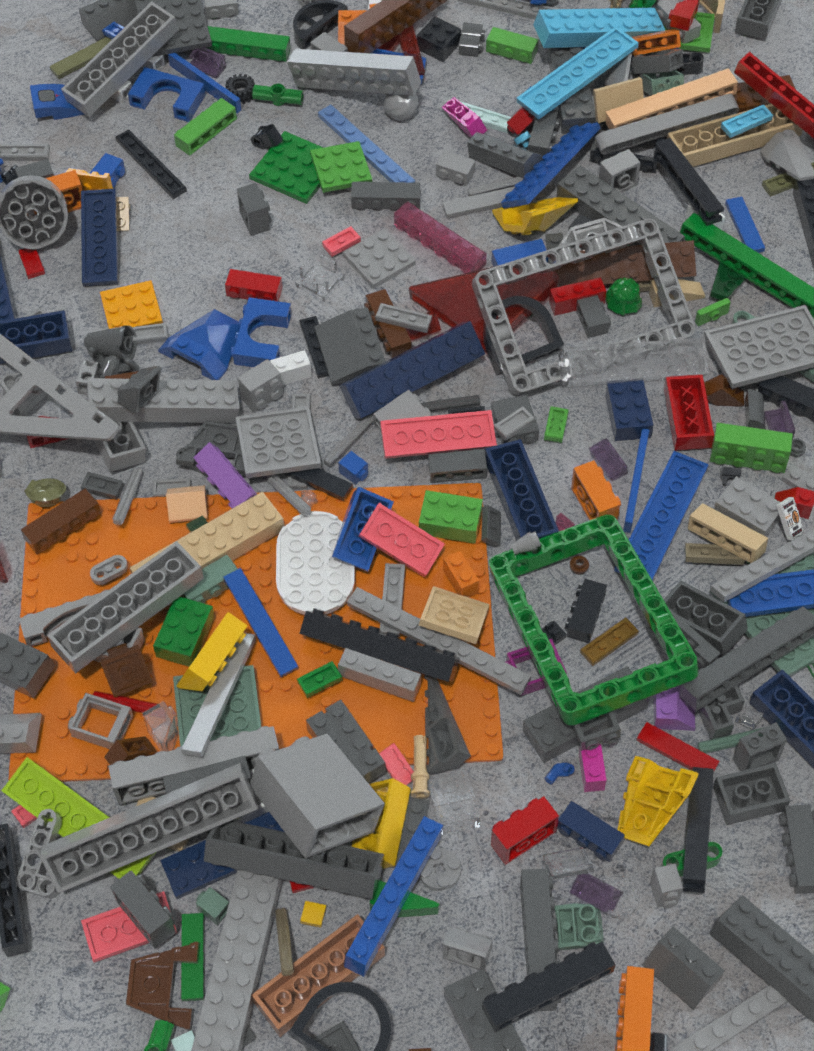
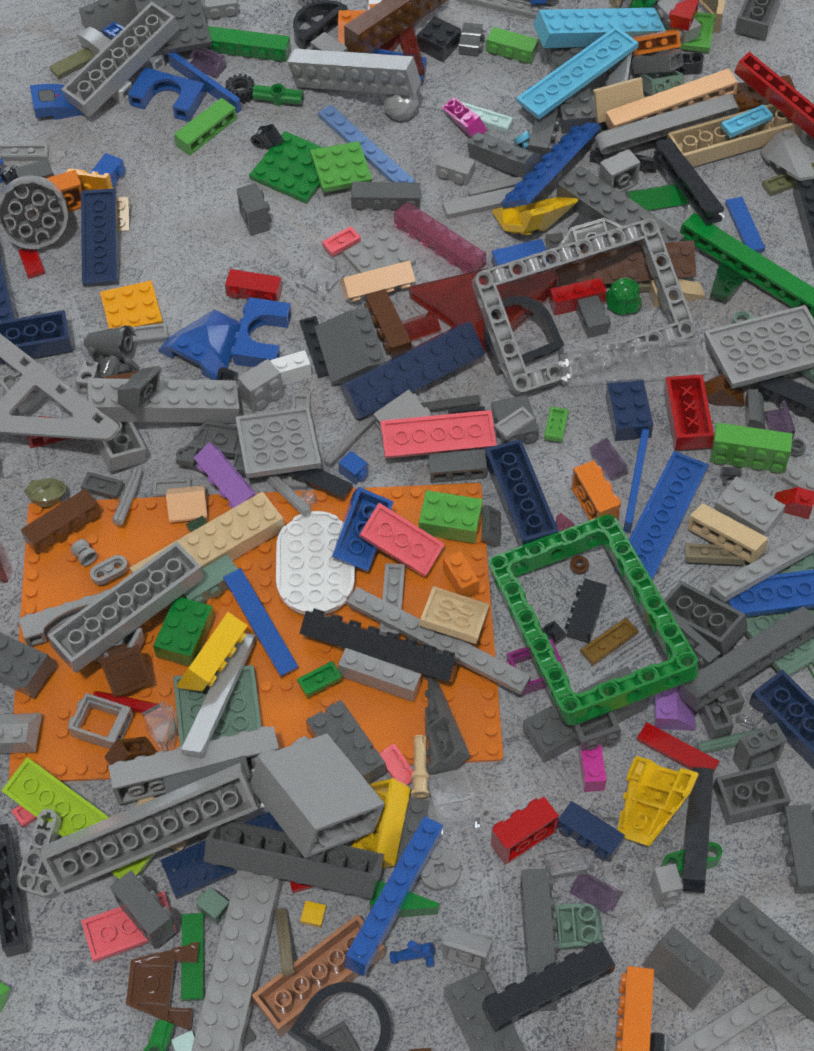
black tile [115,129,187,199] -> none
light grey tile [375,303,432,333] -> none
red slope [507,106,535,135] -> none
light grey cone [511,532,541,555] -> none
blue arm [544,763,575,785] -> none
bright green plate [695,298,731,326] -> none
tile [776,497,804,540] -> none
none -> light grey wheel [70,539,97,566]
none -> light grey slope [77,26,110,56]
none -> black tile [217,367,238,381]
none -> light nougat brick [340,260,415,302]
none -> blue piece [389,940,435,968]
none -> green panel [625,184,690,211]

